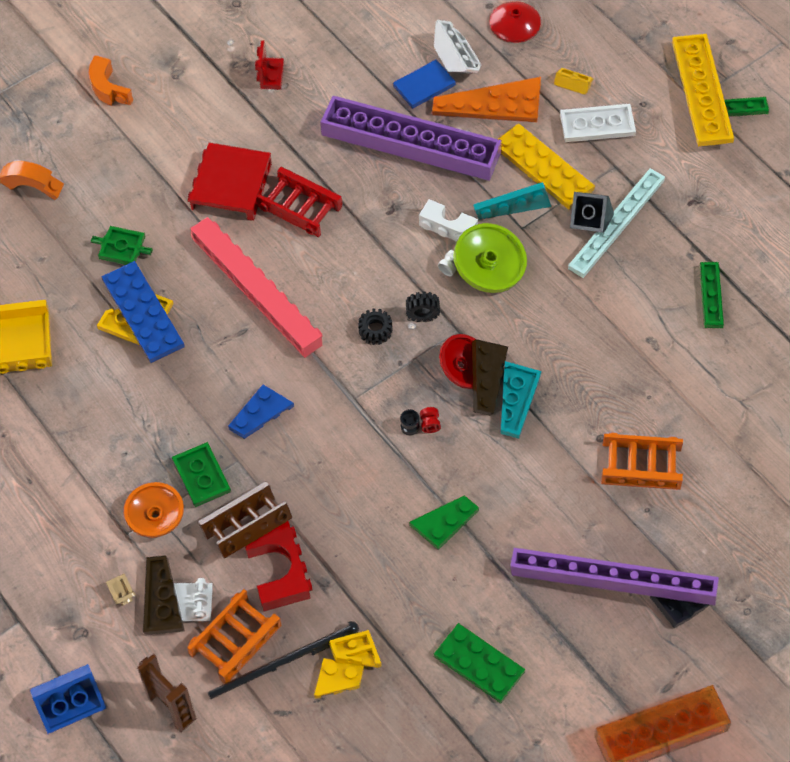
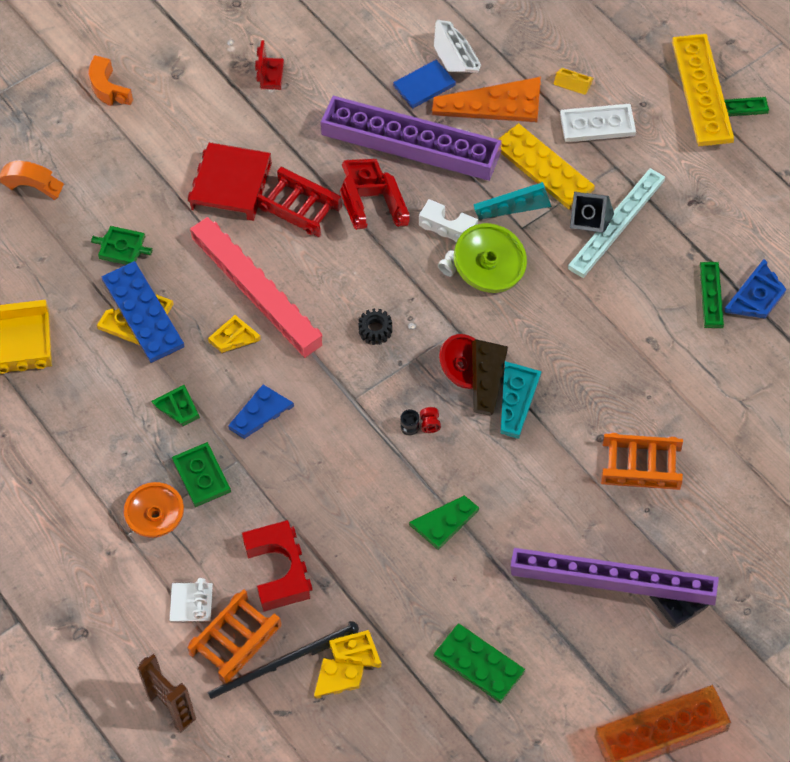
blue slope [30,664,106,734] -> none
tan bracket [106,573,135,606] -> none
dark brown wing [143,555,185,635] -> none
reddish brown fence [198,482,293,559] -> none
black tyre [406,291,440,322] -> none
red dish [490,1,541,43] -> none
none -> green wing [151,385,200,426]
none -> yellow wing [208,315,261,353]
none -> red plate [340,159,410,230]
none -> blue wing [724,259,786,319]

